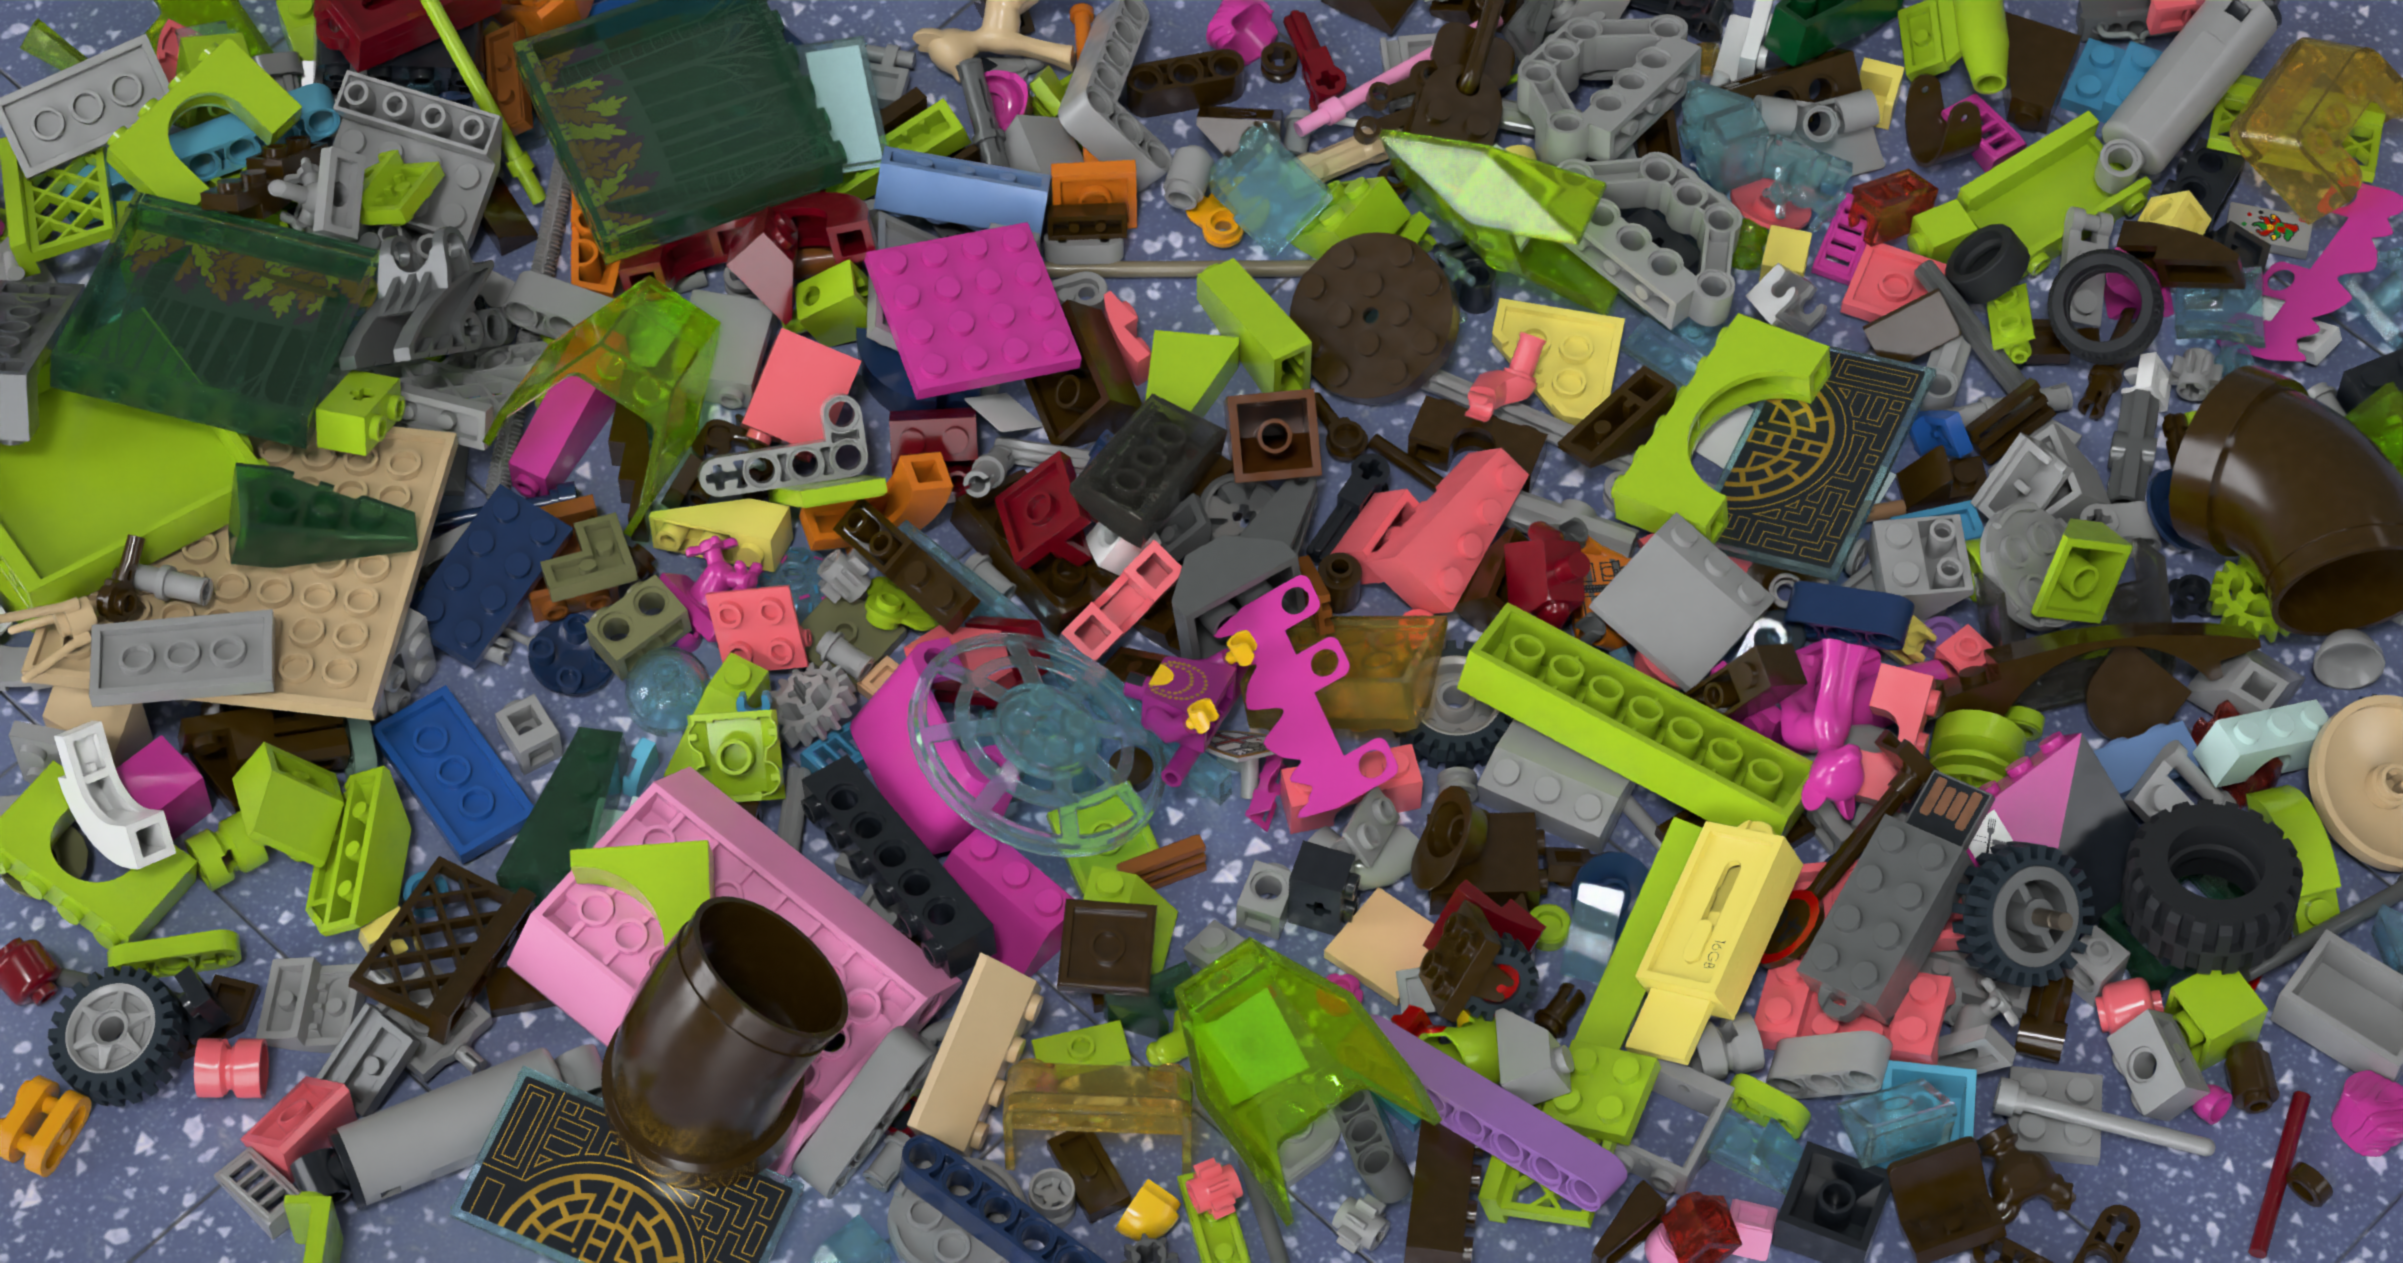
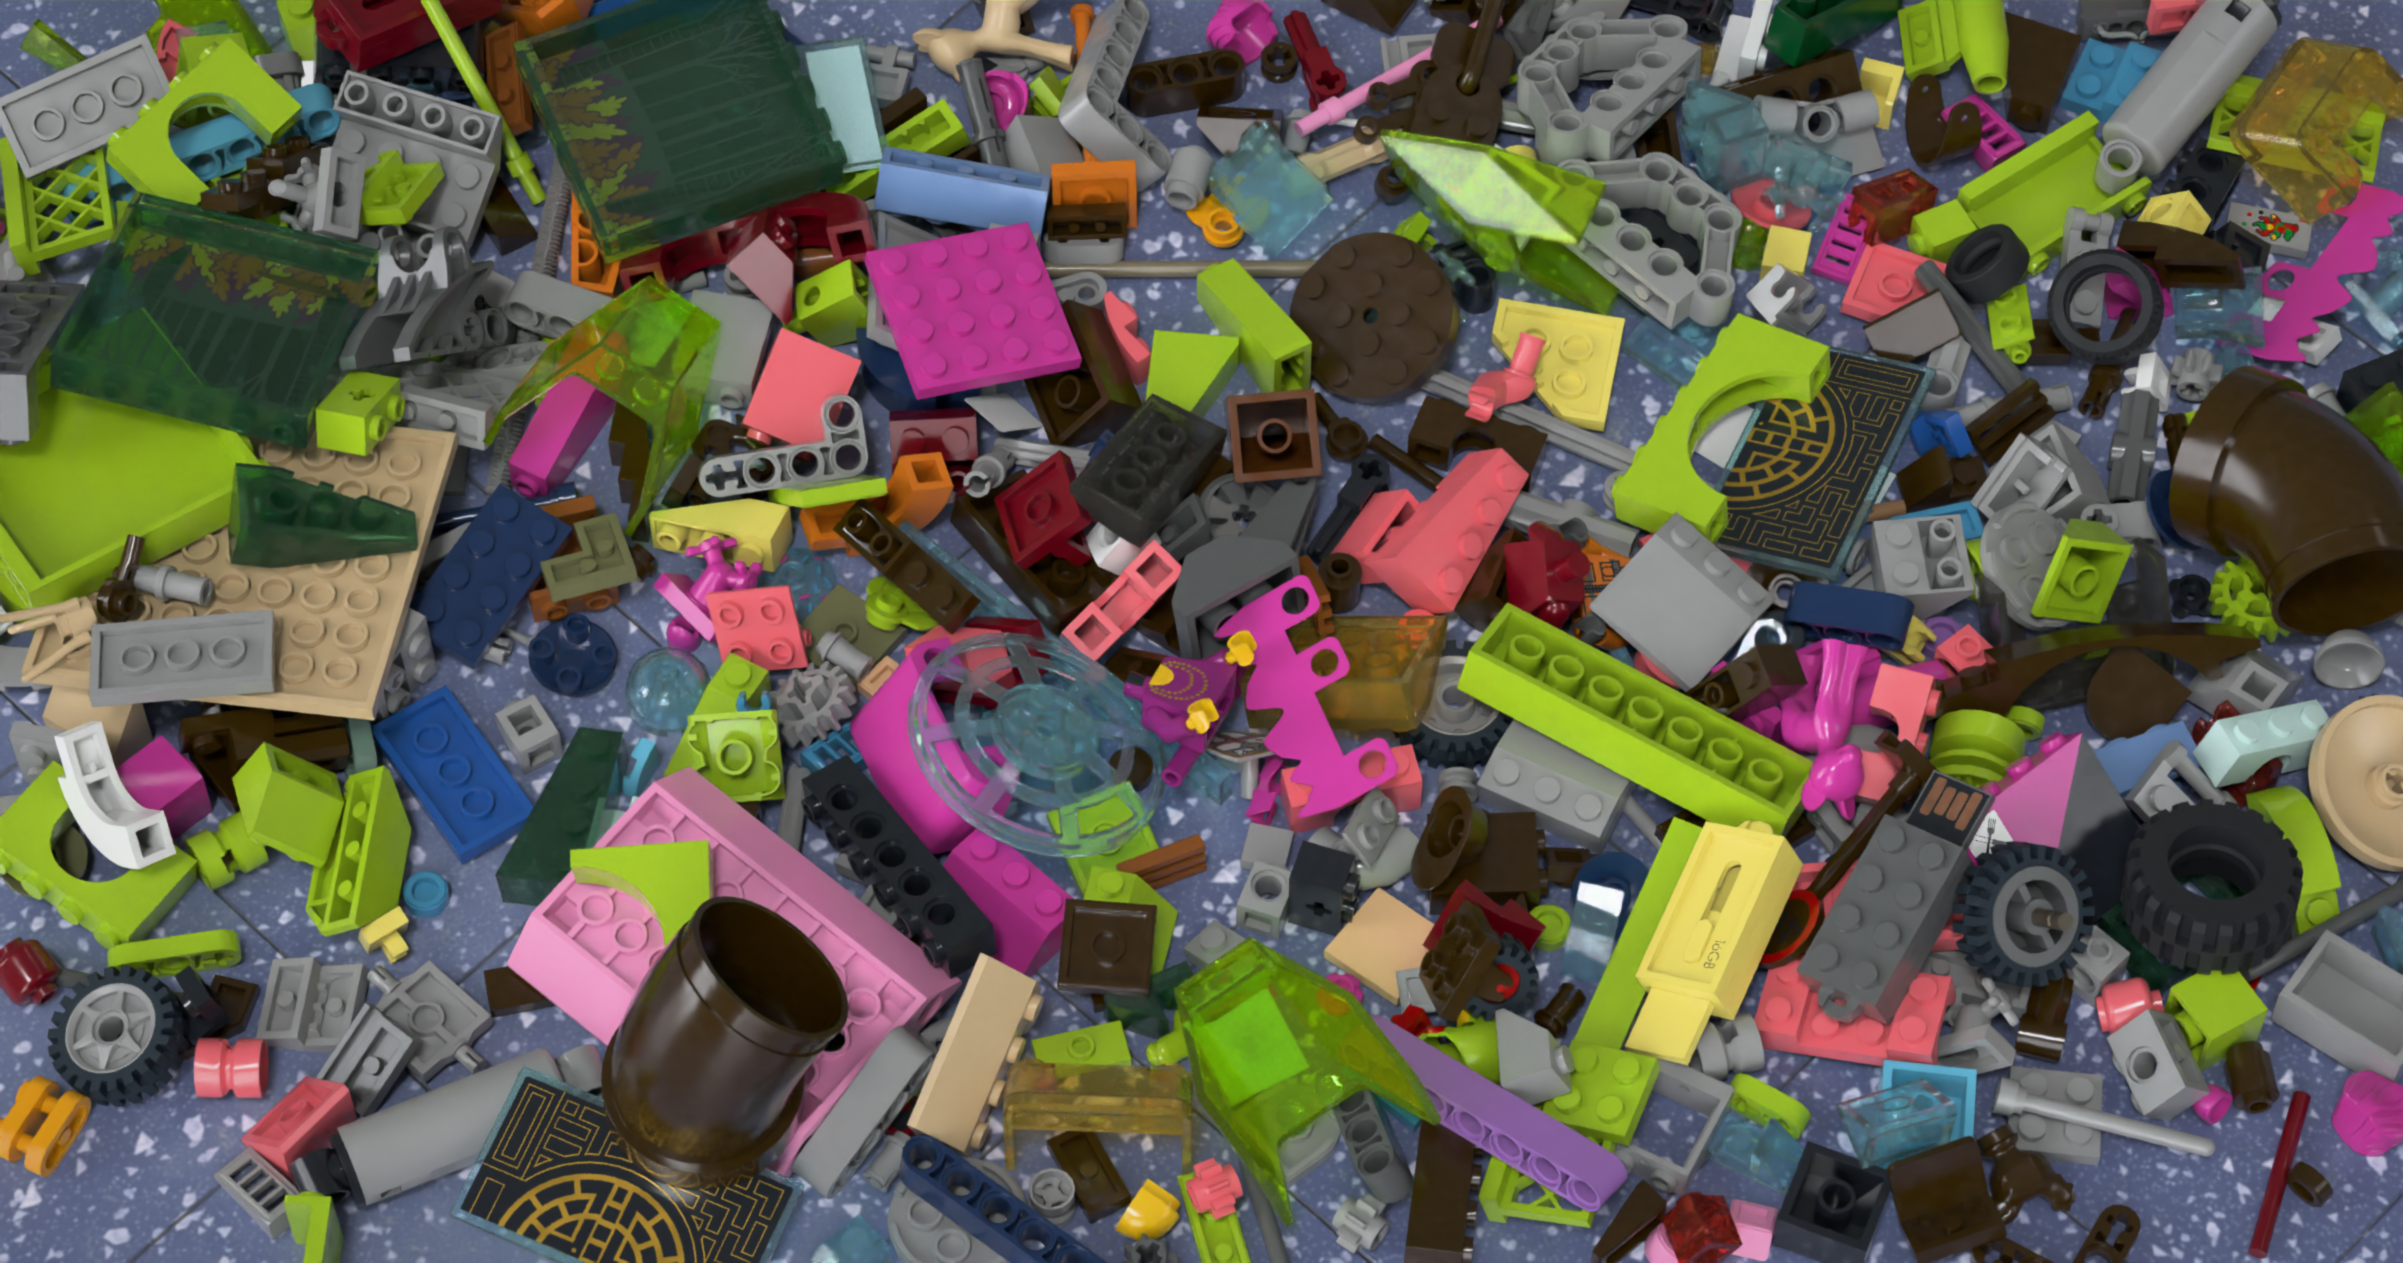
dark brown fence [348,856,537,1045] -> none
olive brick [585,574,692,681] -> none
light grey gear [817,549,871,604] -> none
light grey pin [961,552,1017,607] -> none
lime slope [1285,176,1411,260] -> none
dark brown slope [1557,365,1677,469] -> none
light grey beam [1766,1031,1893,1099] -> none
none -> light grey tile [1240,822,1294,870]

